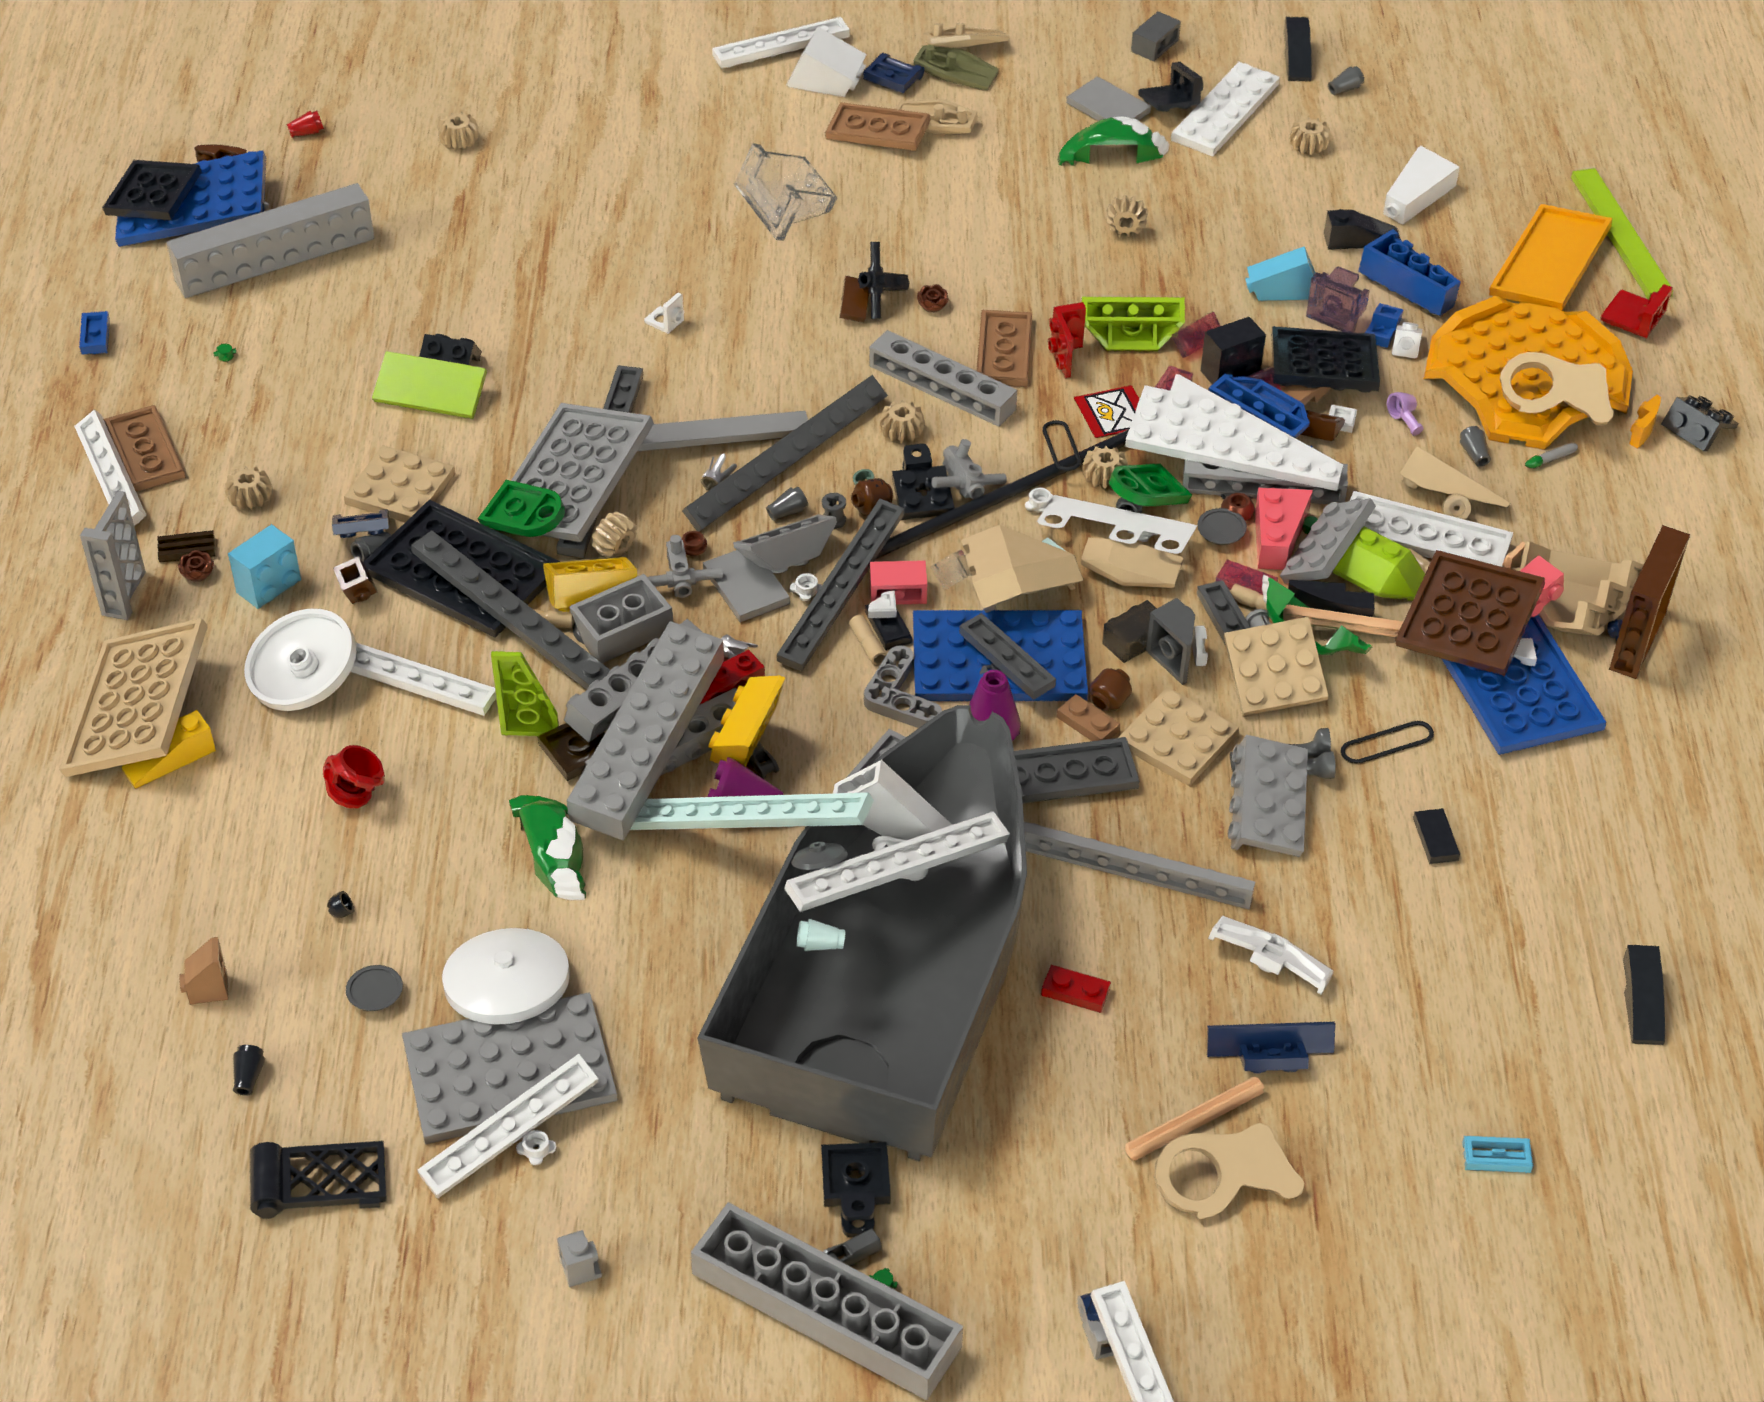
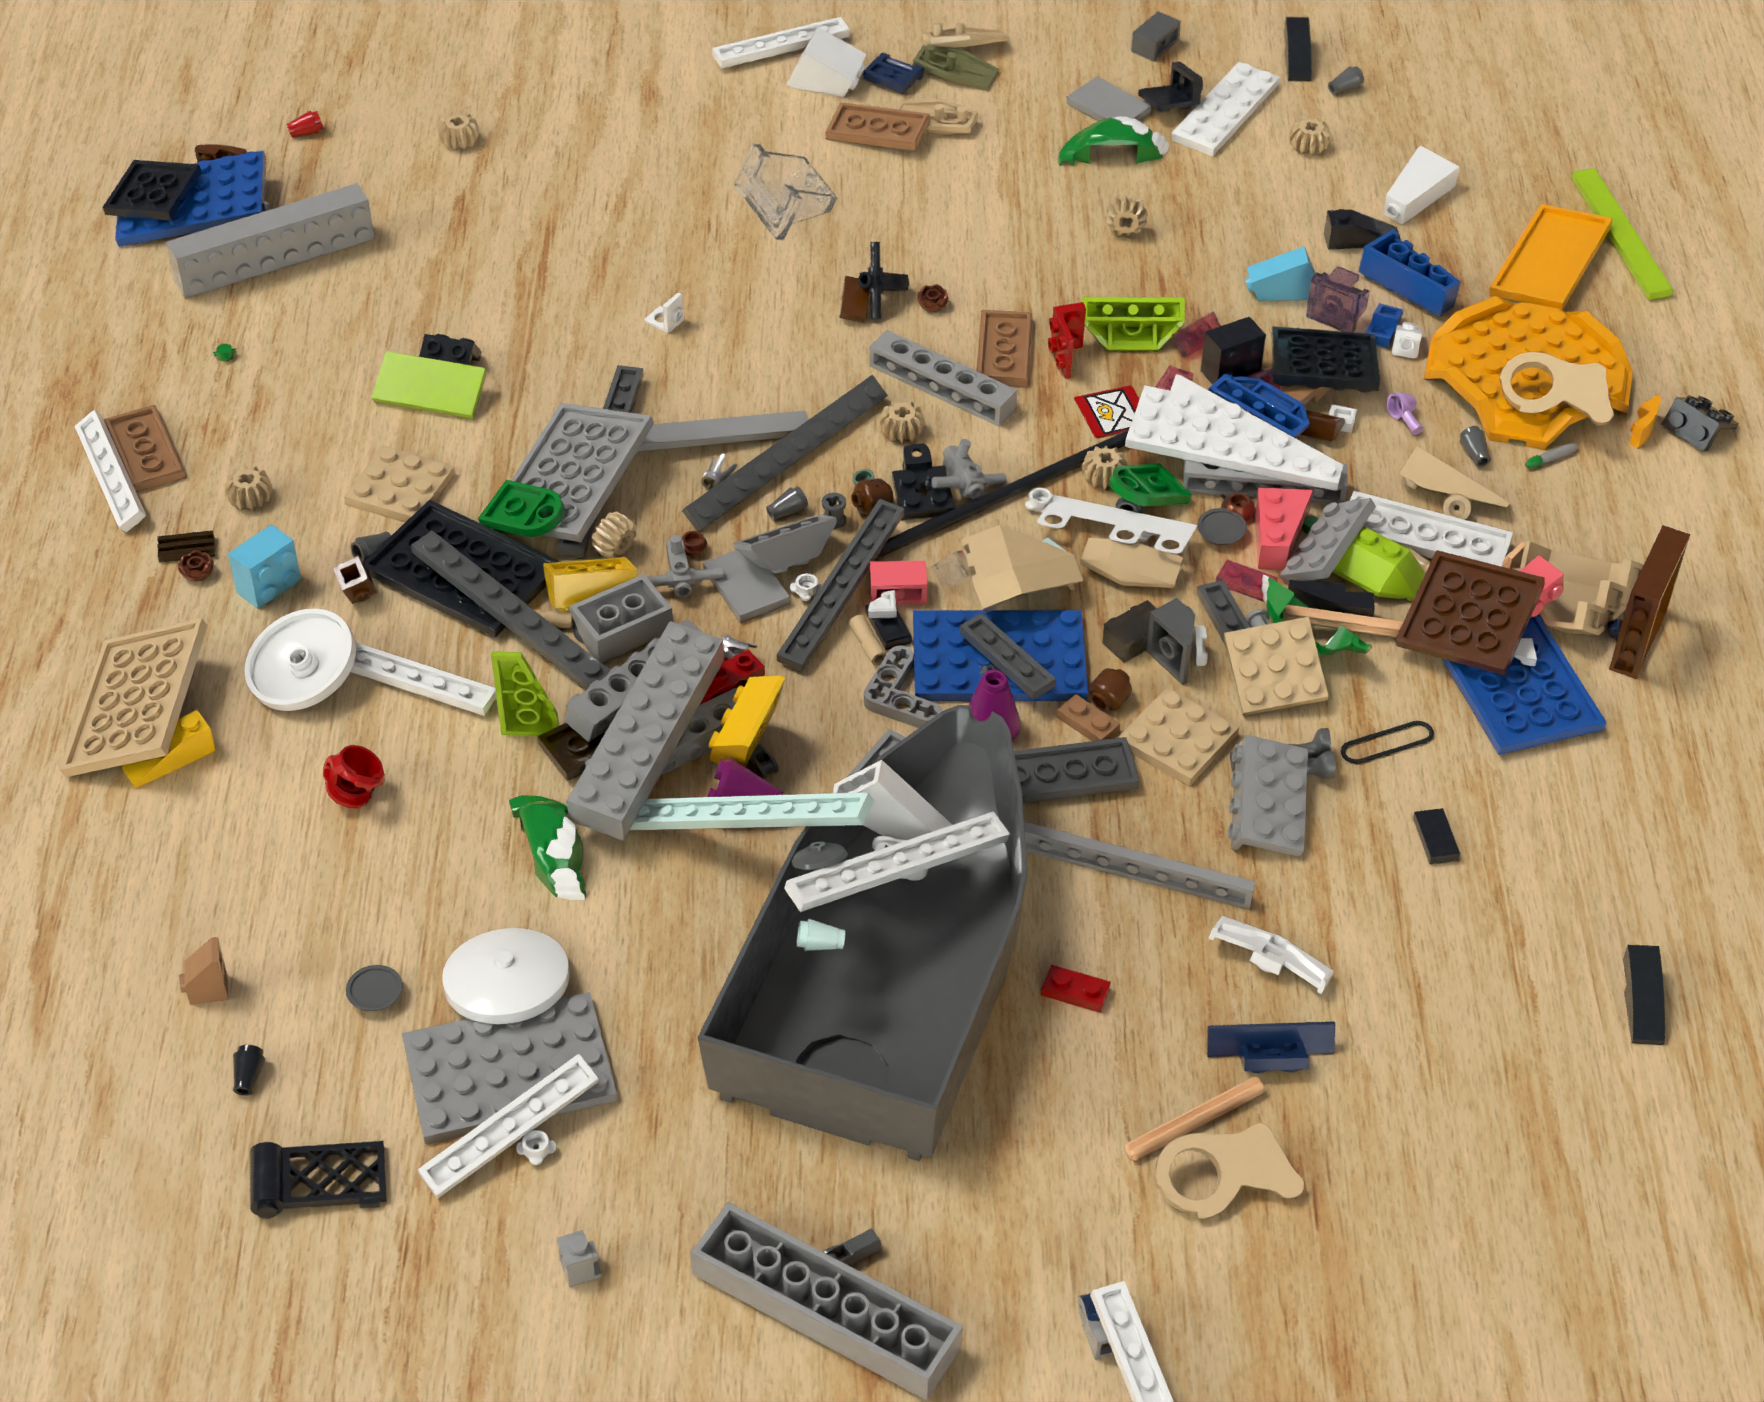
blue plate [79,311,110,355] -> none
light grey fence [80,491,146,620] -> none
black hinge [327,891,354,918] -> none
plate [332,509,390,538] -> none
black plate [821,1142,891,1237] -> none
green piece [869,1268,898,1289] -> none
black piece [1042,420,1081,471] -> none
tan piece [1230,583,1267,611] -> none
medium azure tile [1462,1136,1533,1173] -> none
red bracket [1600,284,1673,339] -> none

